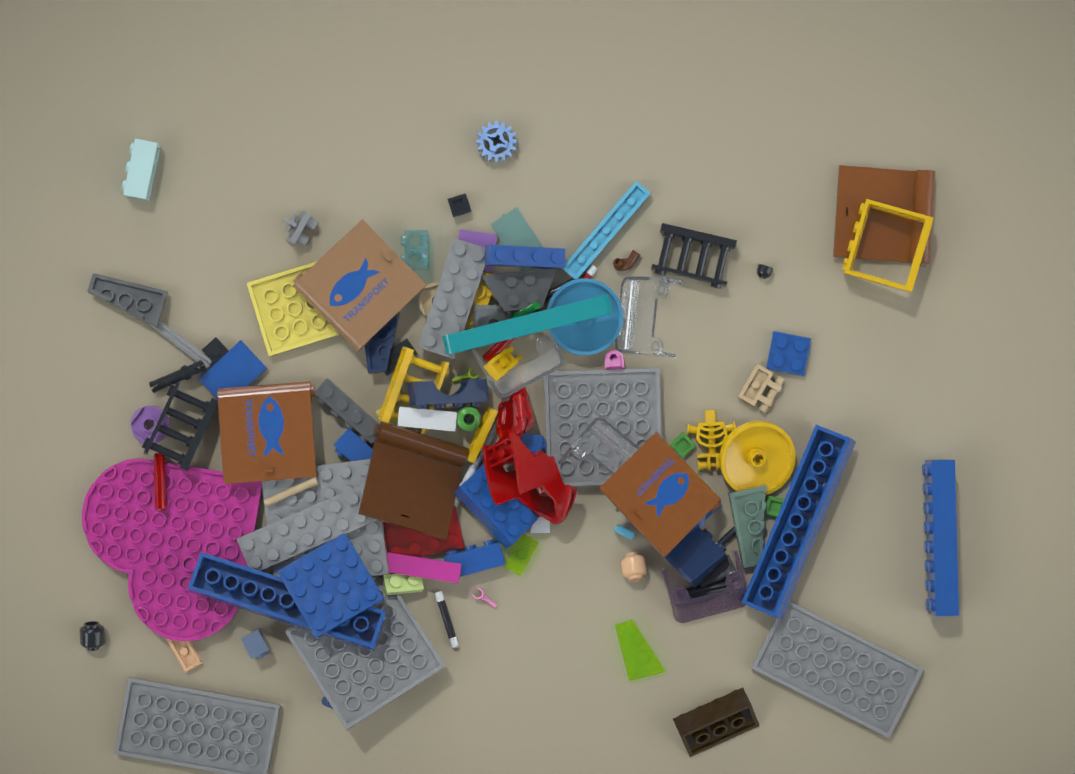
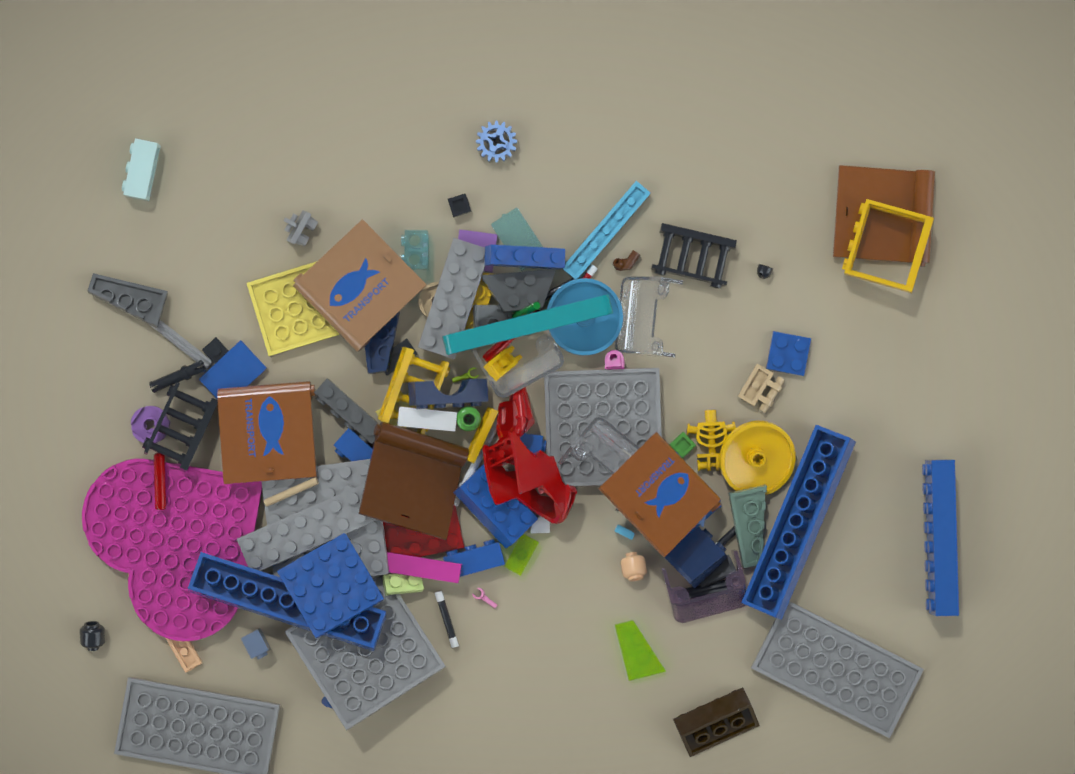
bright green tile [764,495,784,517] -> none

